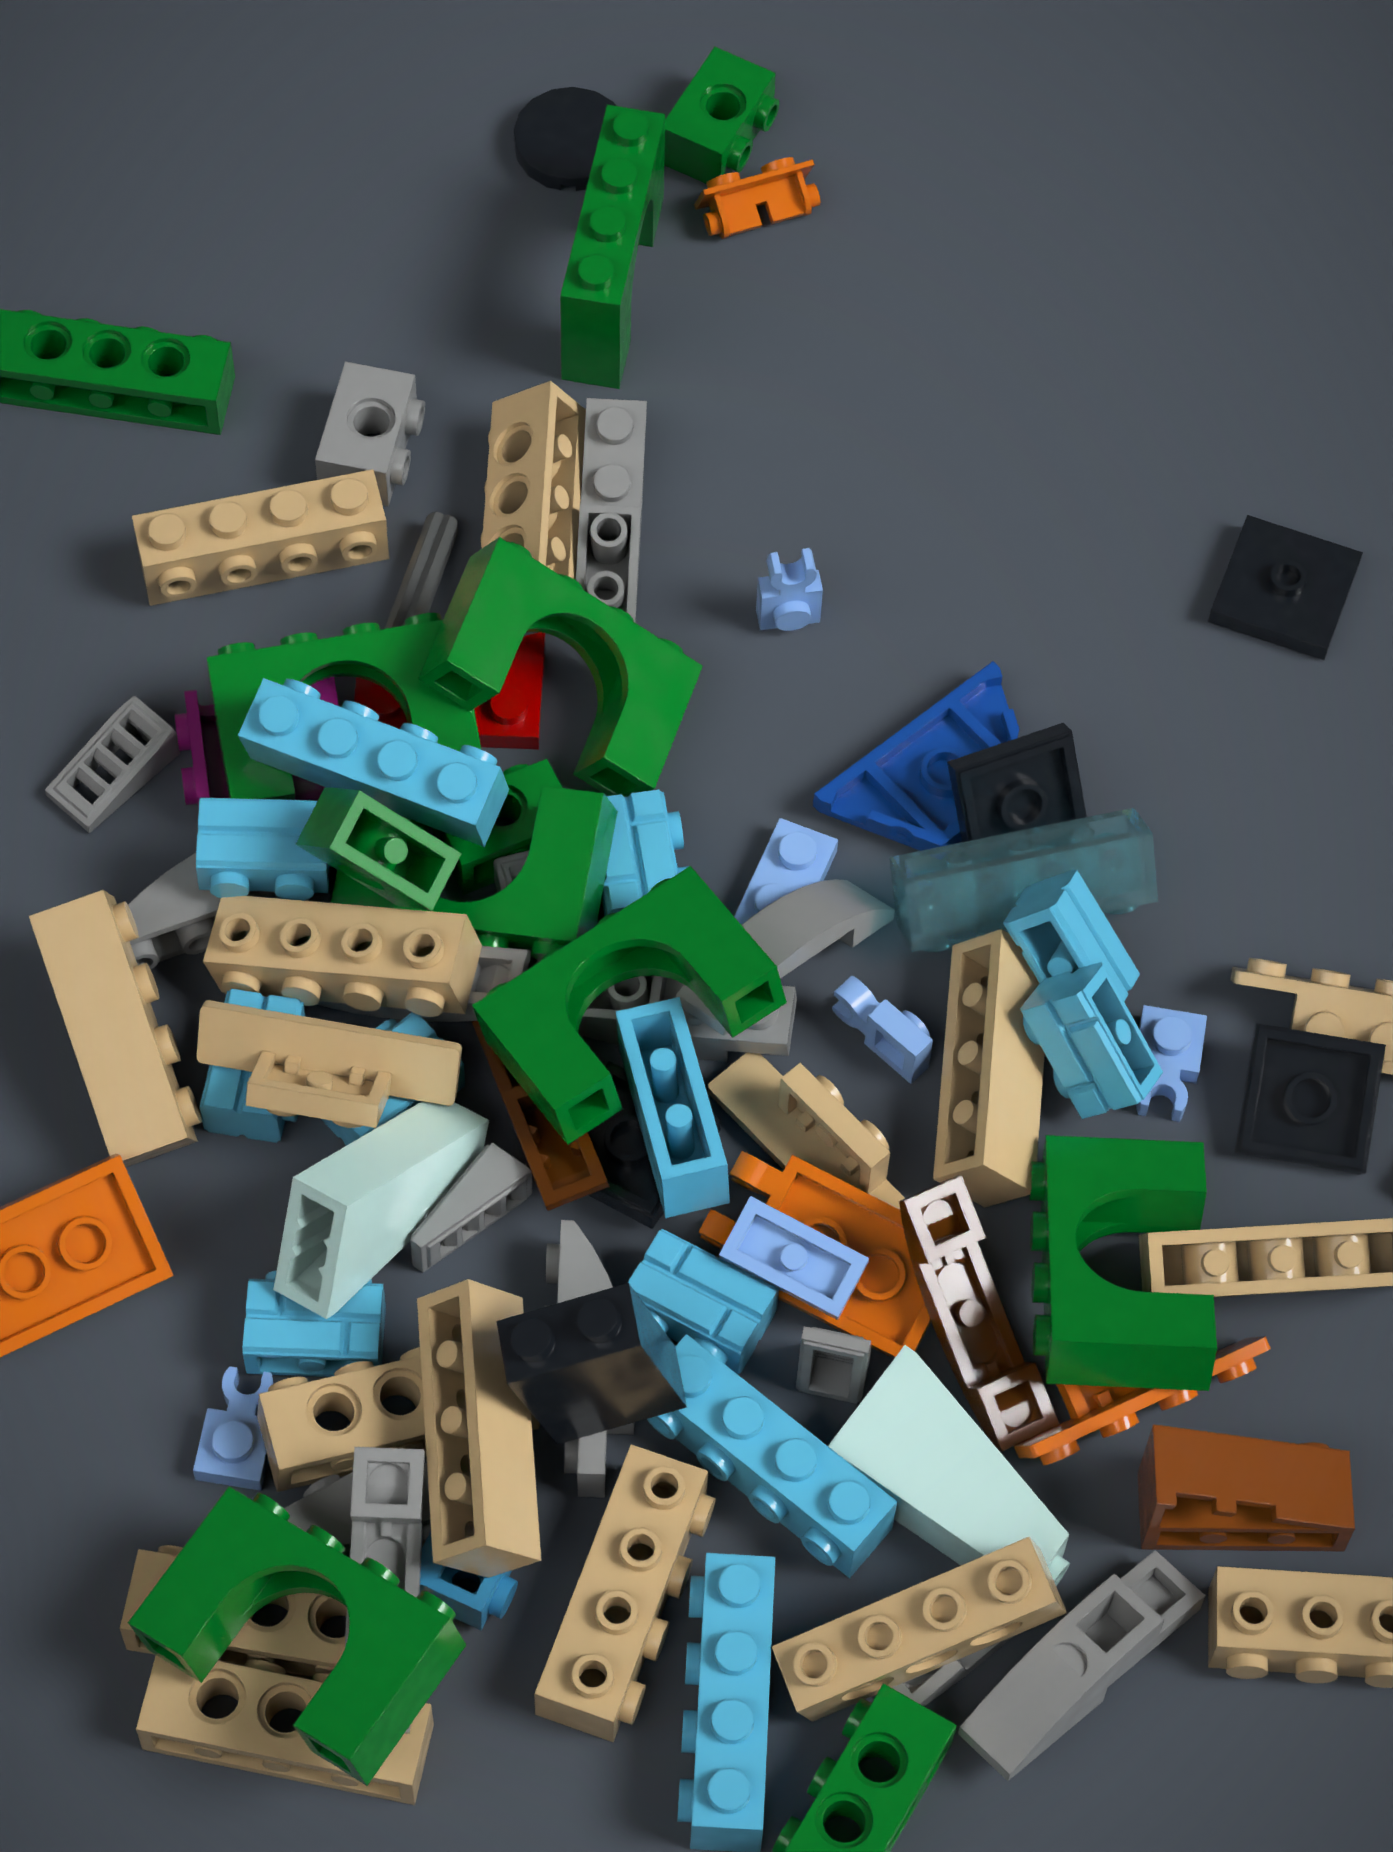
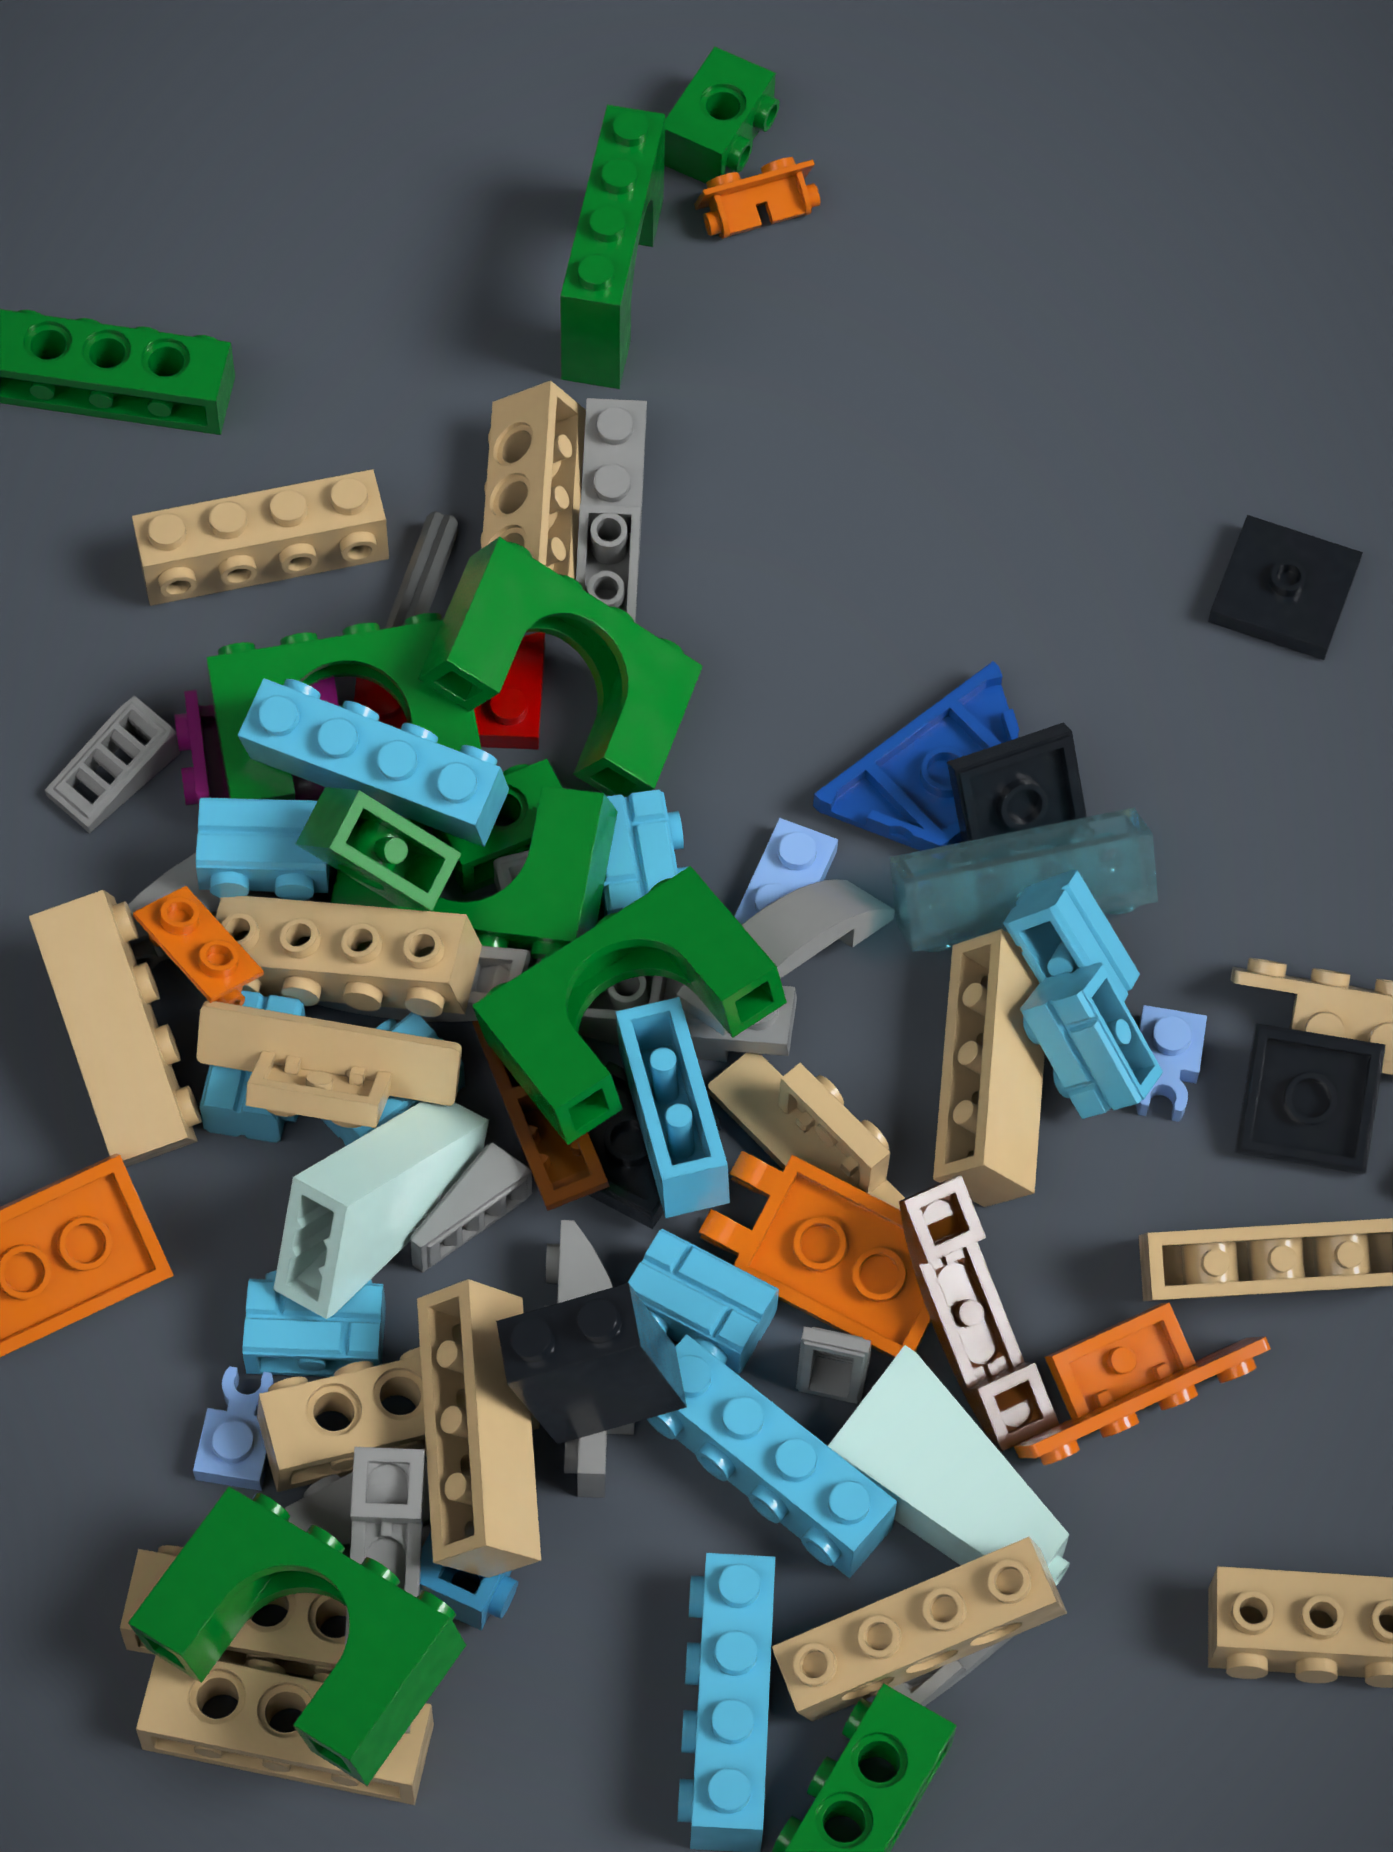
light grey brick [315,361,425,507] -> none
black tile [513,87,617,191] -> none
tan brick [534,1444,716,1743] -> none
light blue plate [719,1196,869,1320] -> none
light blue plate [756,548,823,631] -> none
light blue plate [832,976,933,1084] -> none
light grey slope [958,1550,1206,1781] -> none
green arch [1029,1135,1217,1391] -> none
dark orange wedge [1138,1424,1355,1552] -> none
none -> orange hinge [133,886,264,1006]

